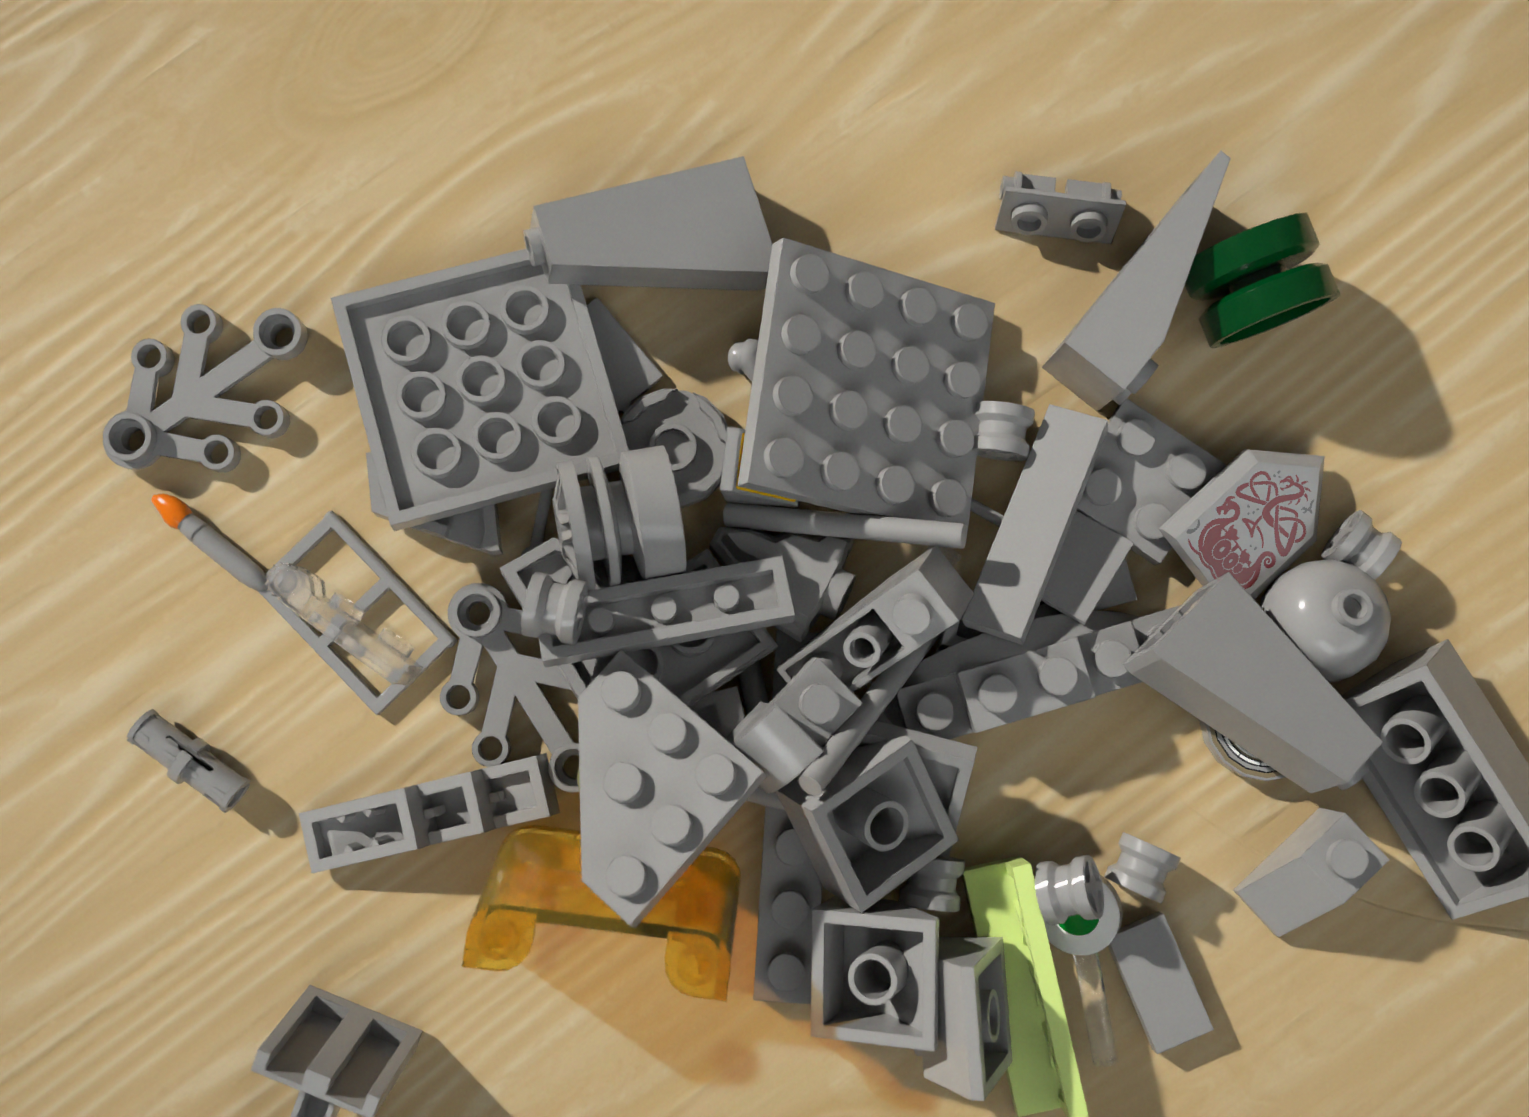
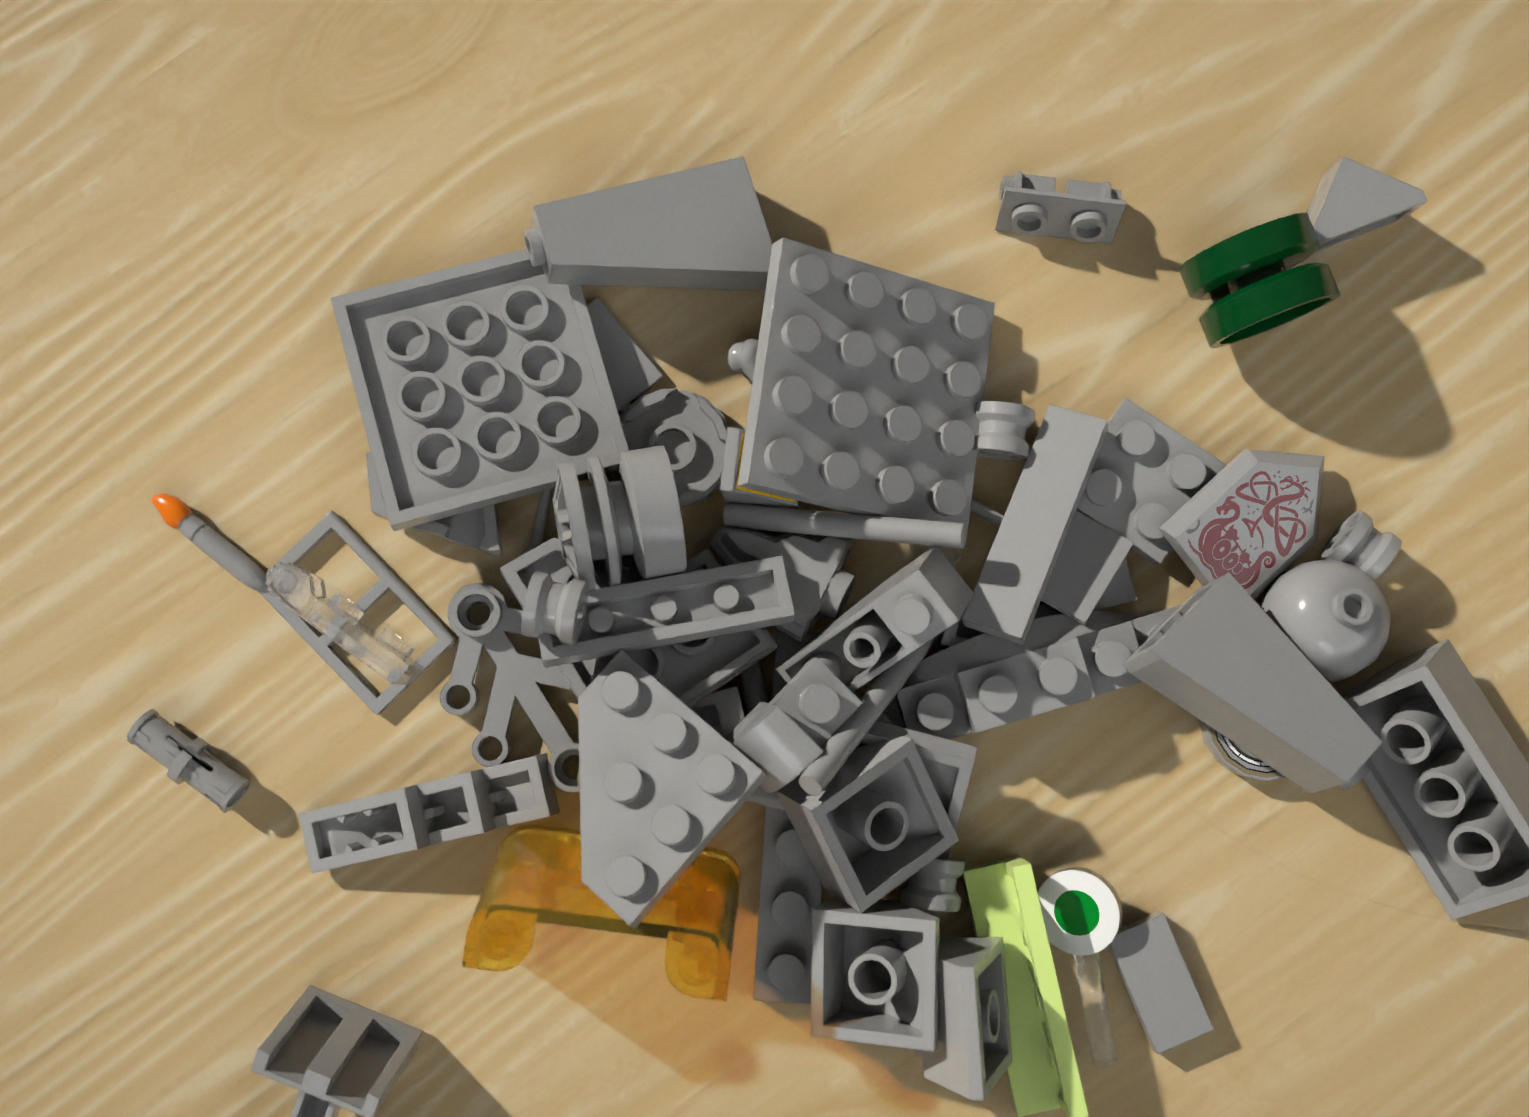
light grey plant [103,304,308,473] -> none
light grey wheel [1035,855,1104,925] -> none
light grey slope [1042,151,1231,411] -> none
light grey wheel [1104,832,1181,904] -> none
light grey slope [1233,808,1389,937] -> none
none -> light grey slope [1307,156,1428,254]

